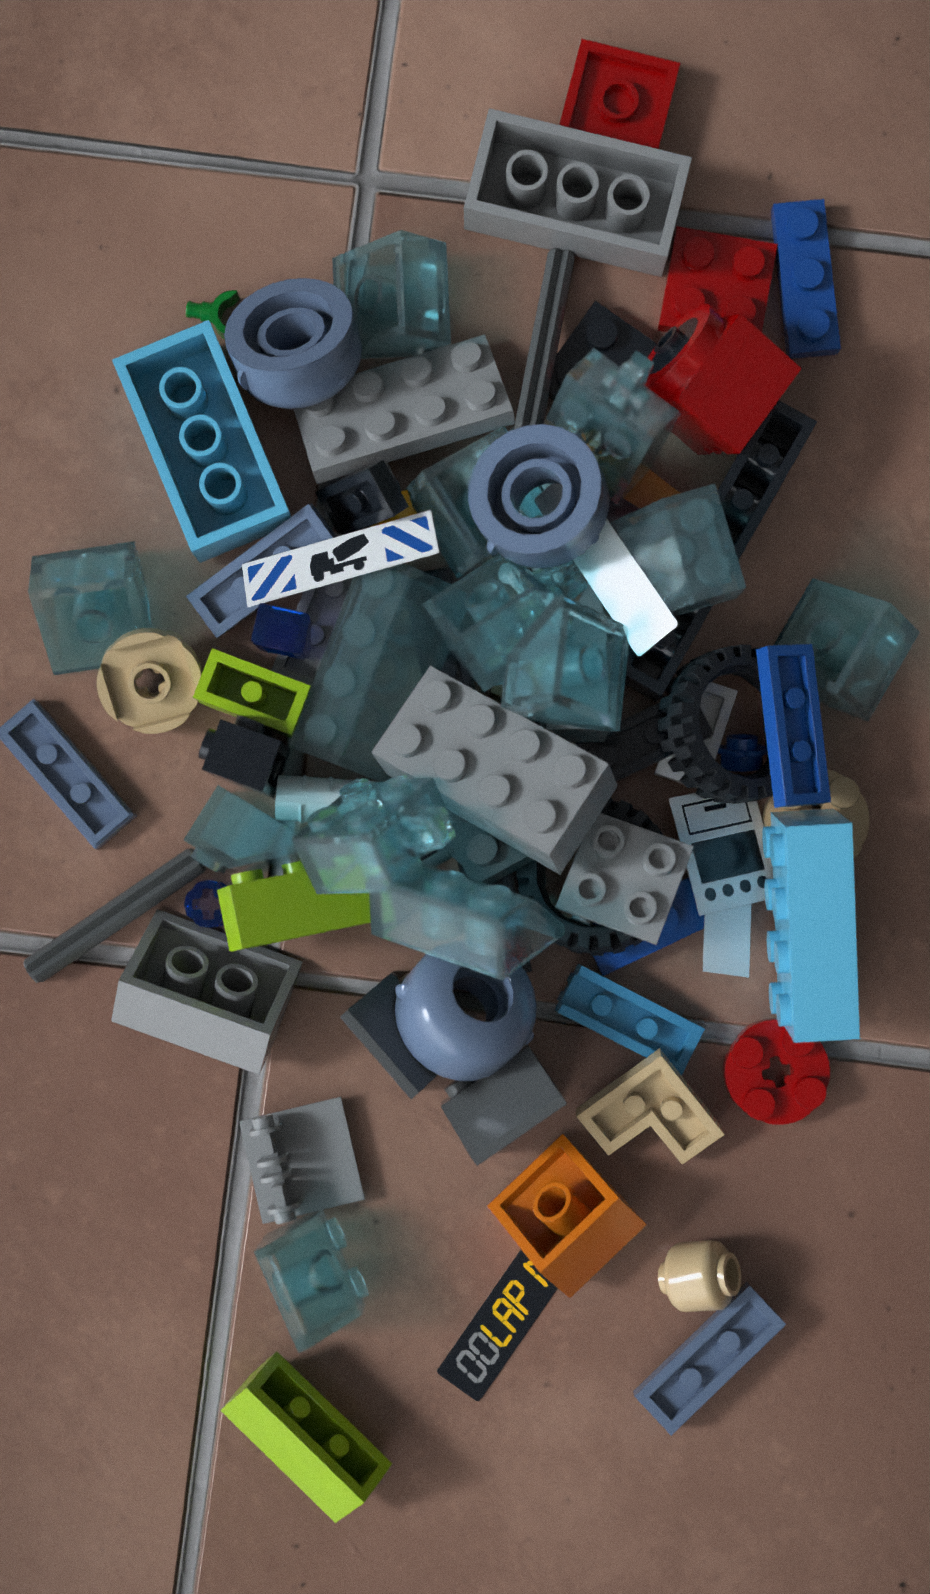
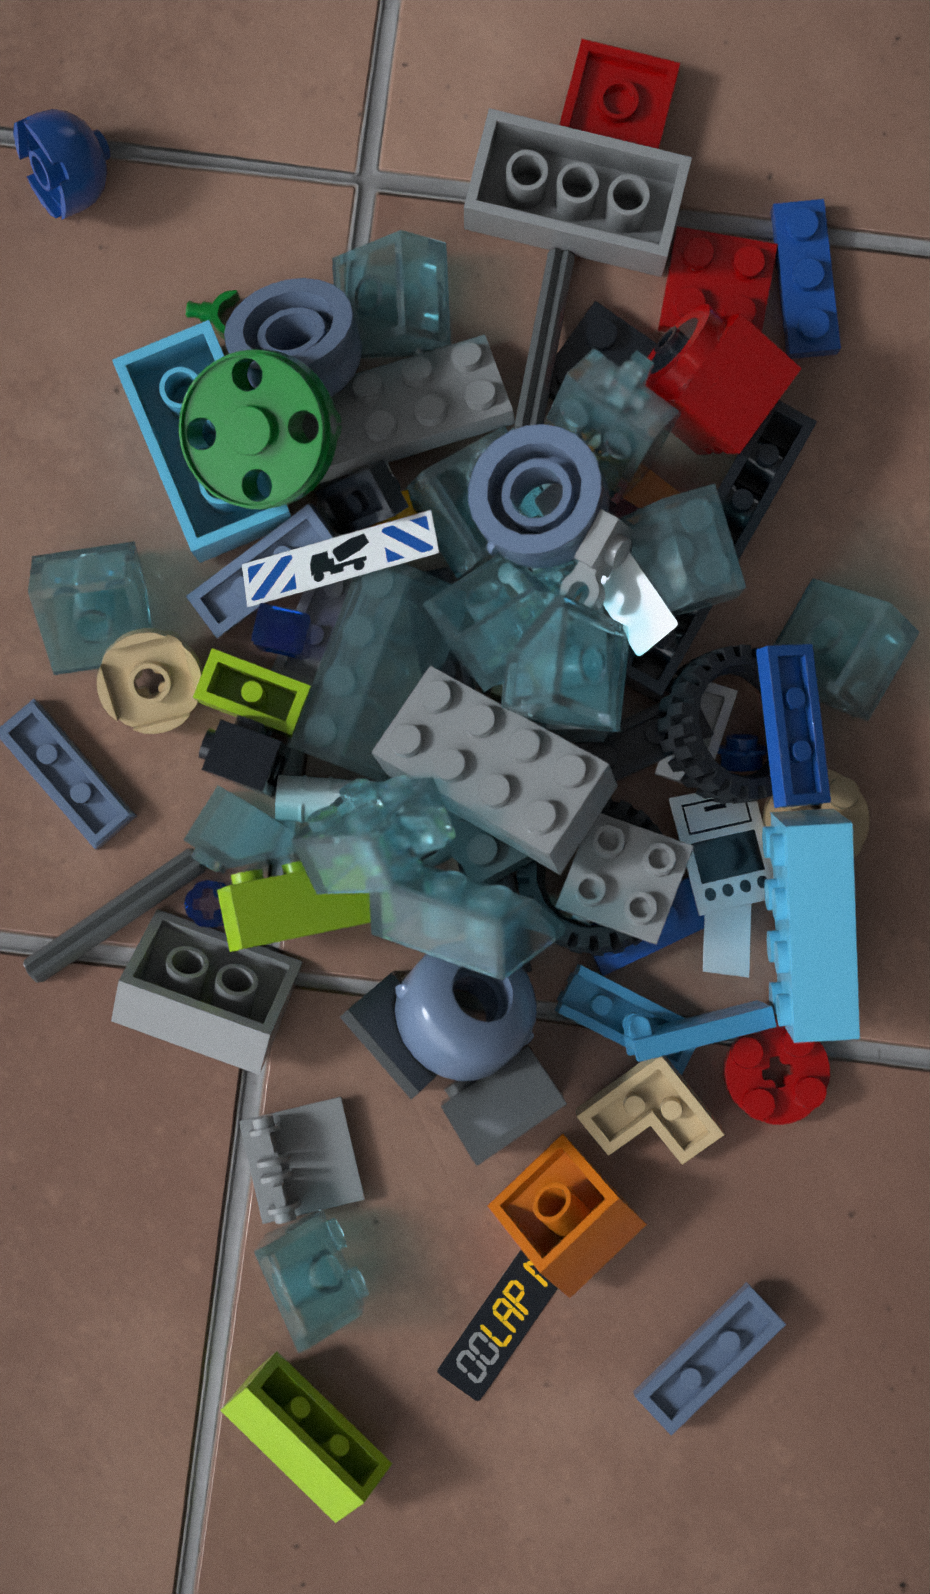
tan head [658,1240,741,1312] -> none
none -> blue cylinder [13,109,111,220]
none -> green piece [179,350,342,509]
none -> light grey plate [559,509,634,613]
none -> dark azure hinge [622,1000,777,1062]

